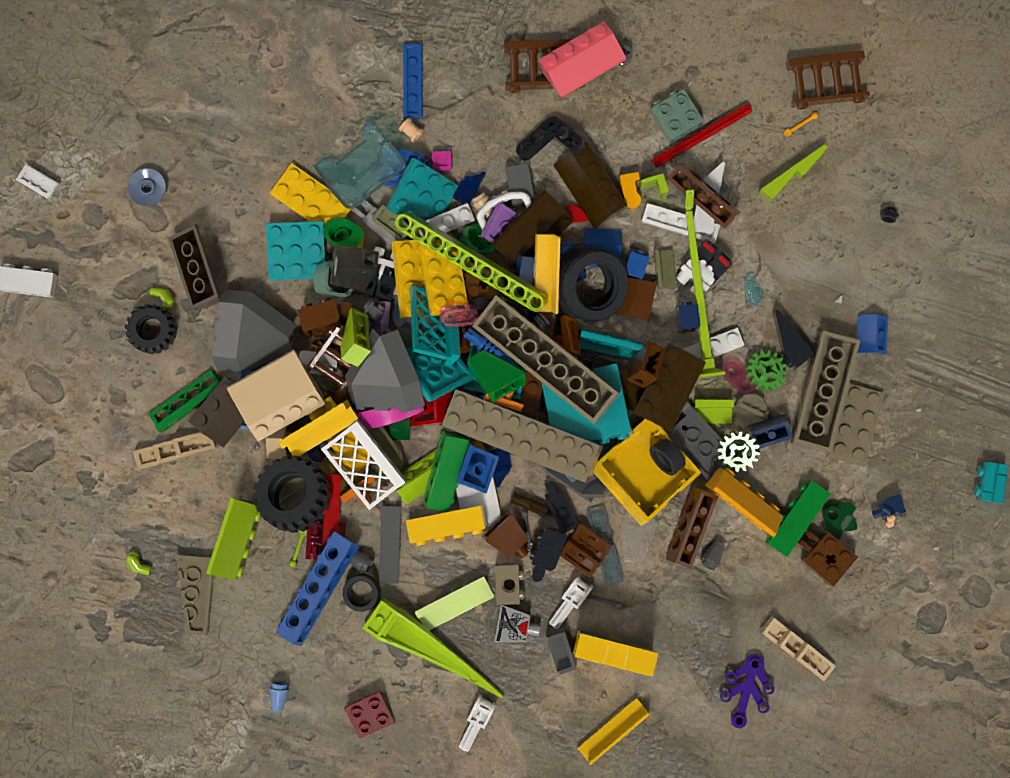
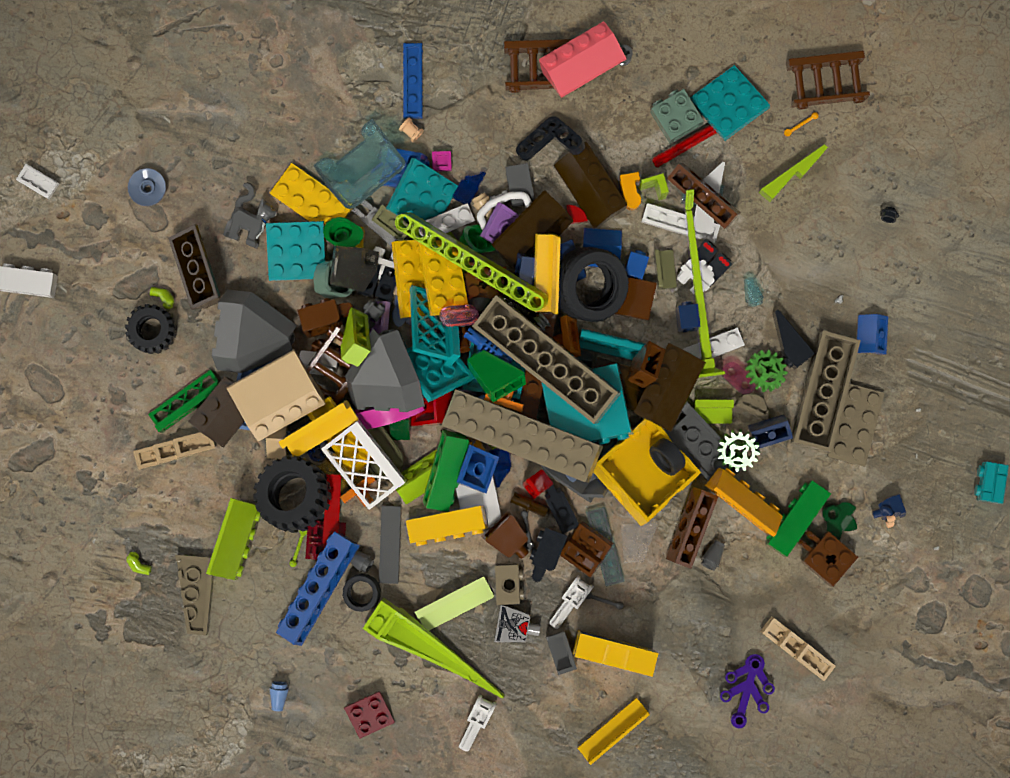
none -> dark grey animal [223,182,277,249]
none -> red slope [522,469,553,500]
none -> teal plate [690,65,770,141]

